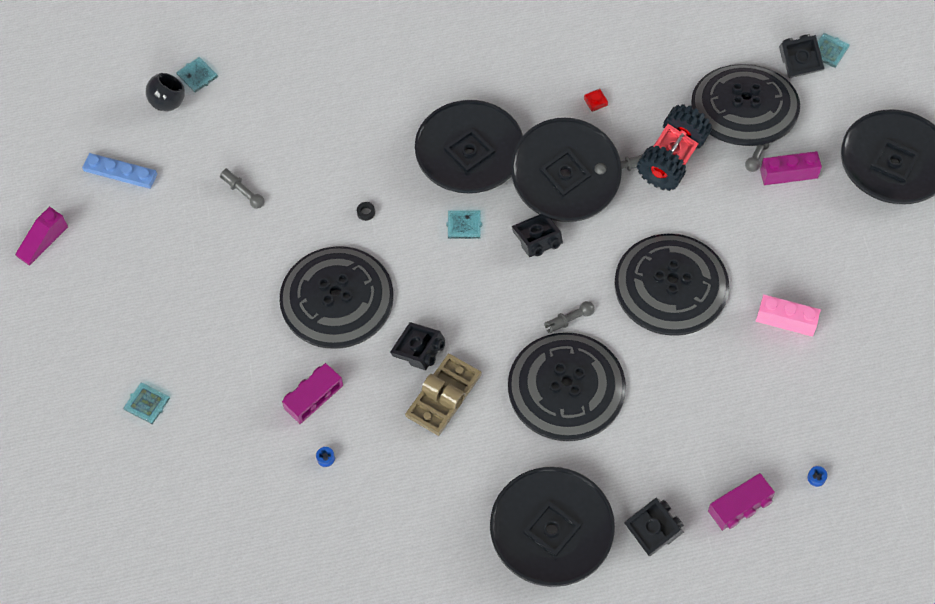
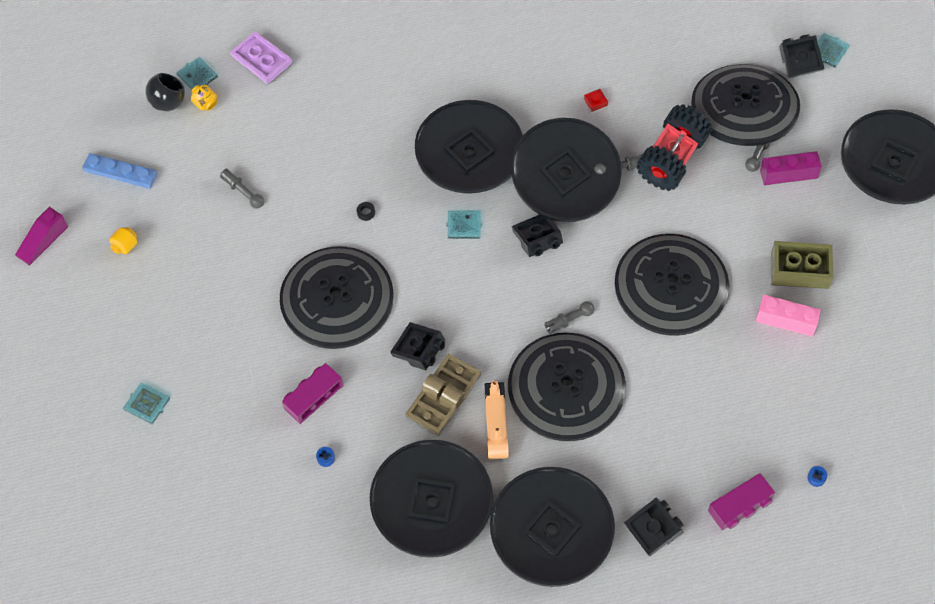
none -> yellow head [109,227,138,255]
none -> yellow head [191,85,217,111]
none -> lavender plate [230,31,292,84]
none -> black dish [370,440,493,558]
none -> light nougat piece [484,380,509,459]
none -> olive brick [771,241,833,289]

